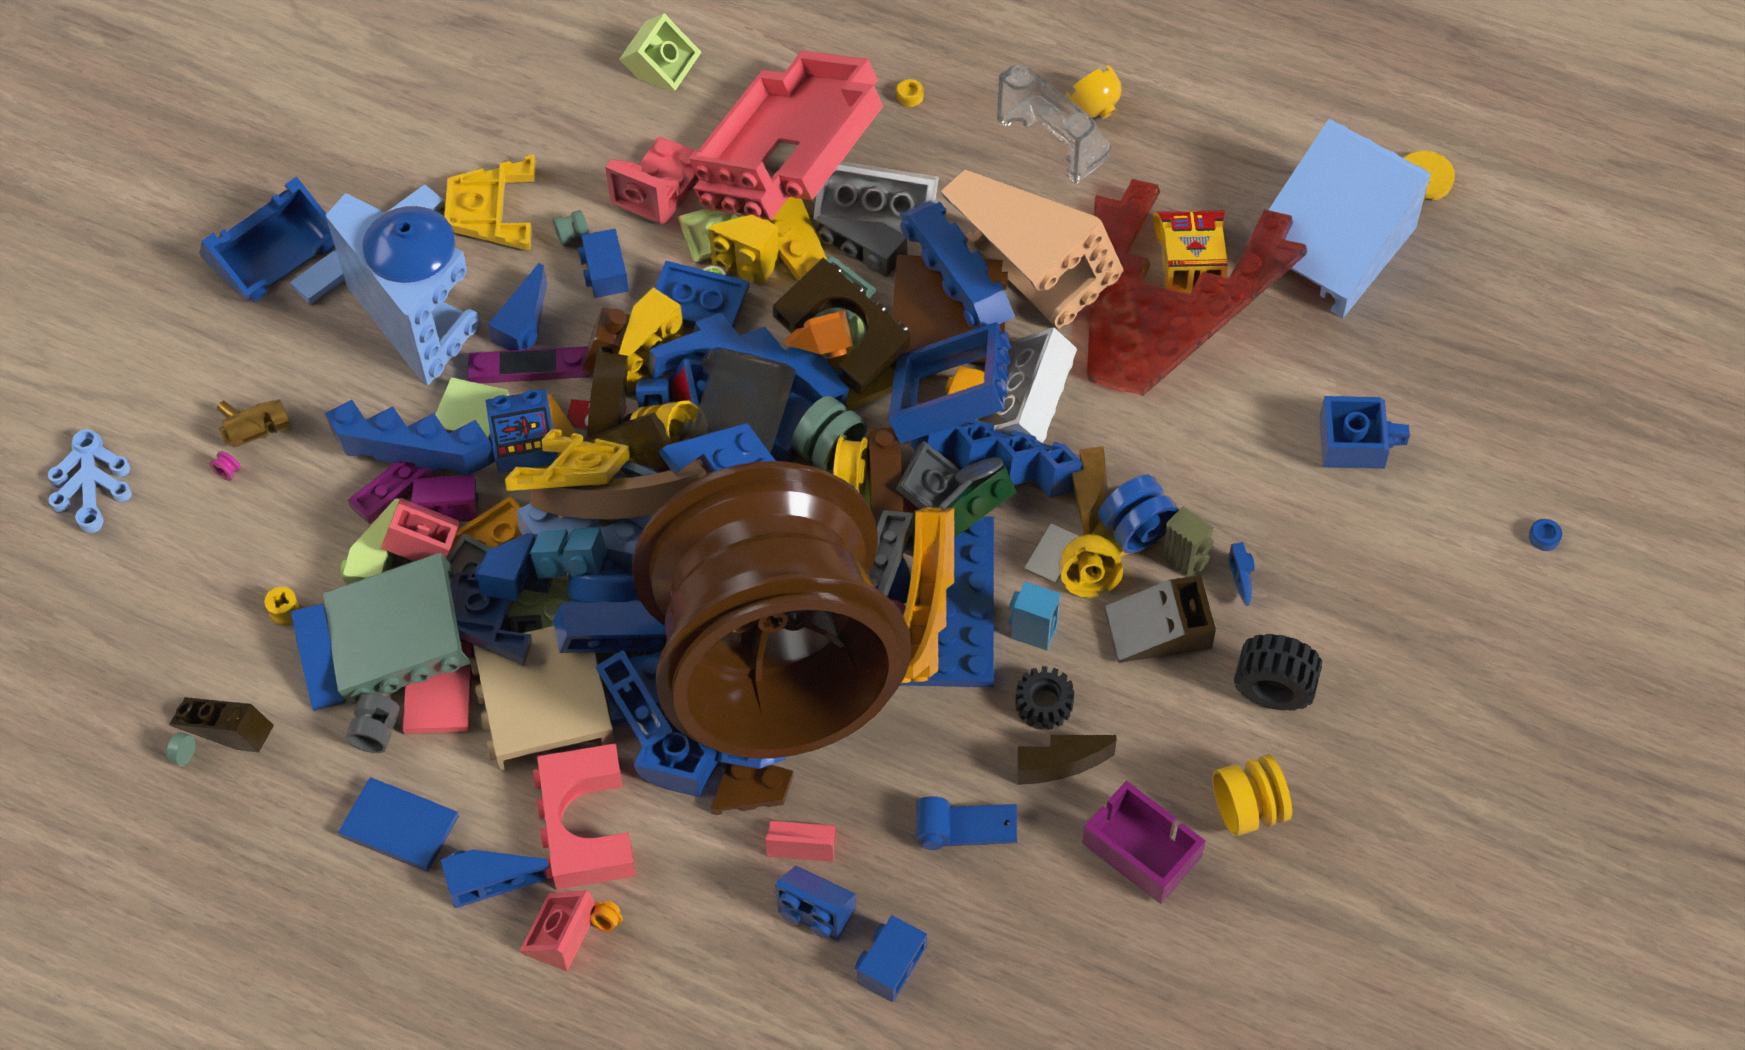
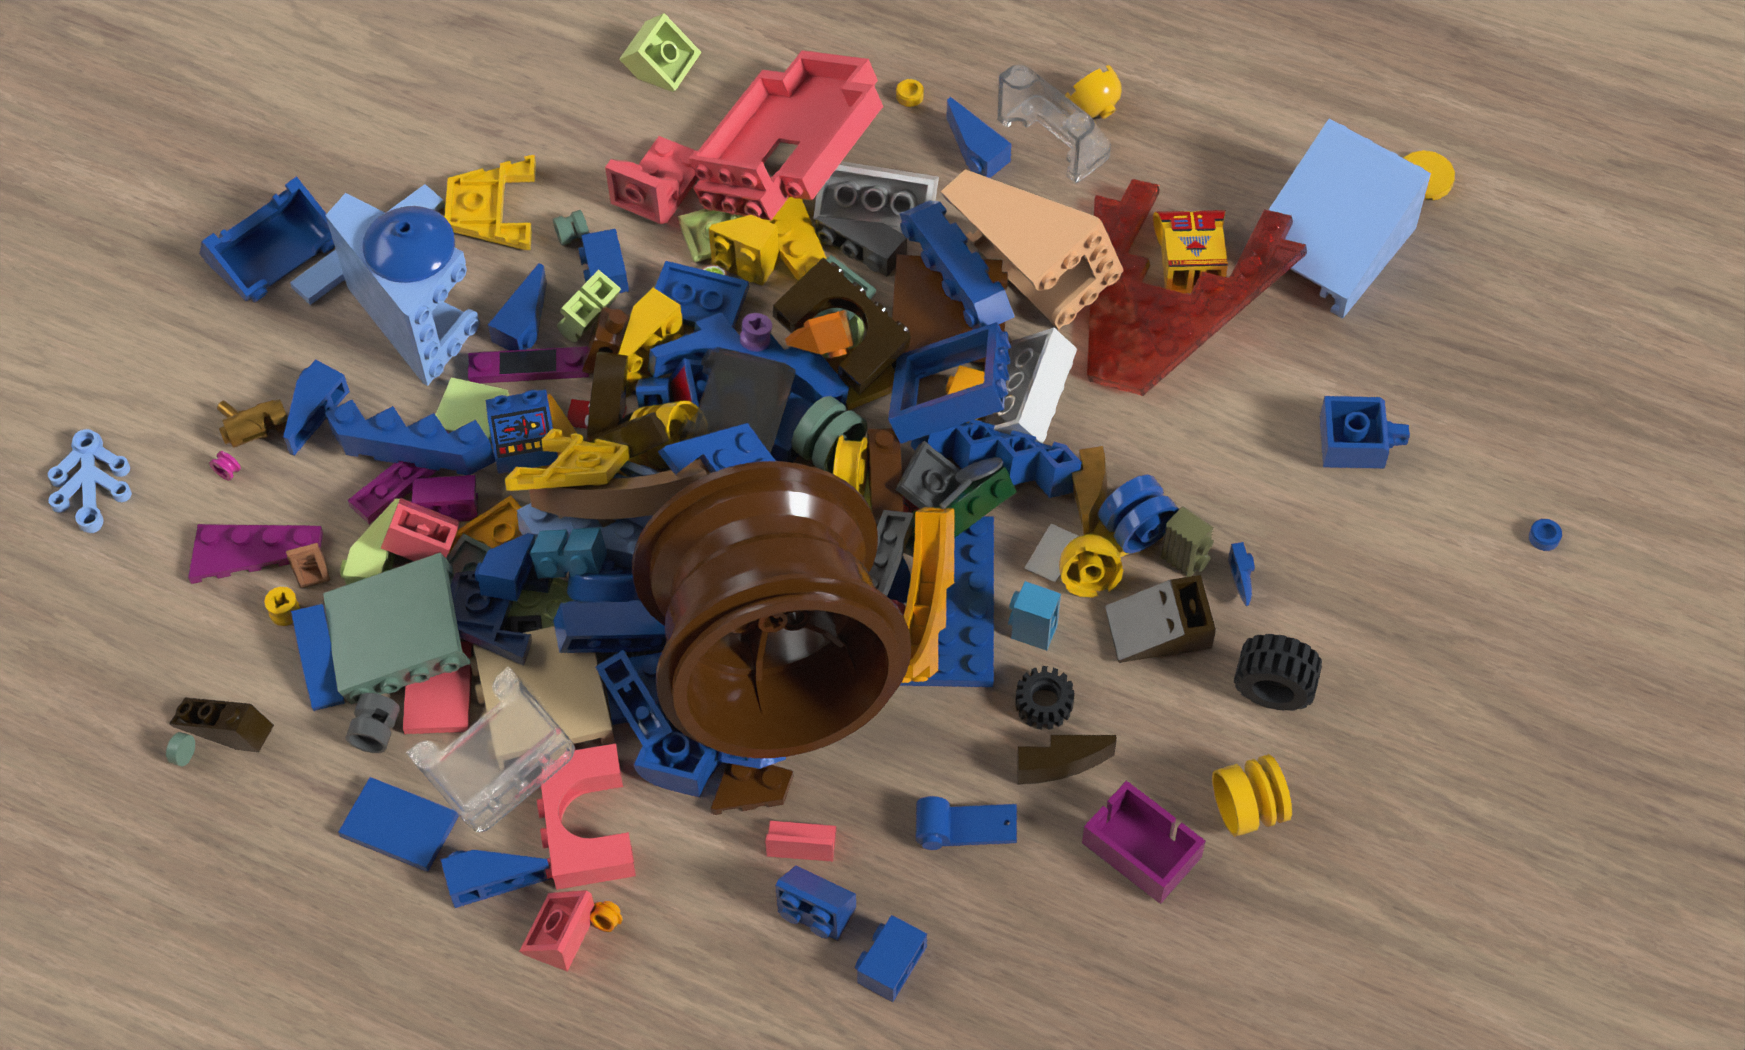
none -> magenta wing [188,524,323,584]
none -> blue slope [283,359,350,456]
none -> nougat slope [286,543,330,588]
none -> clear windscreen [406,666,575,832]
none -> yellowish green legs [557,270,621,342]
none -> medium lavender wheel [740,313,772,352]
none -> blue slope [946,97,1011,178]

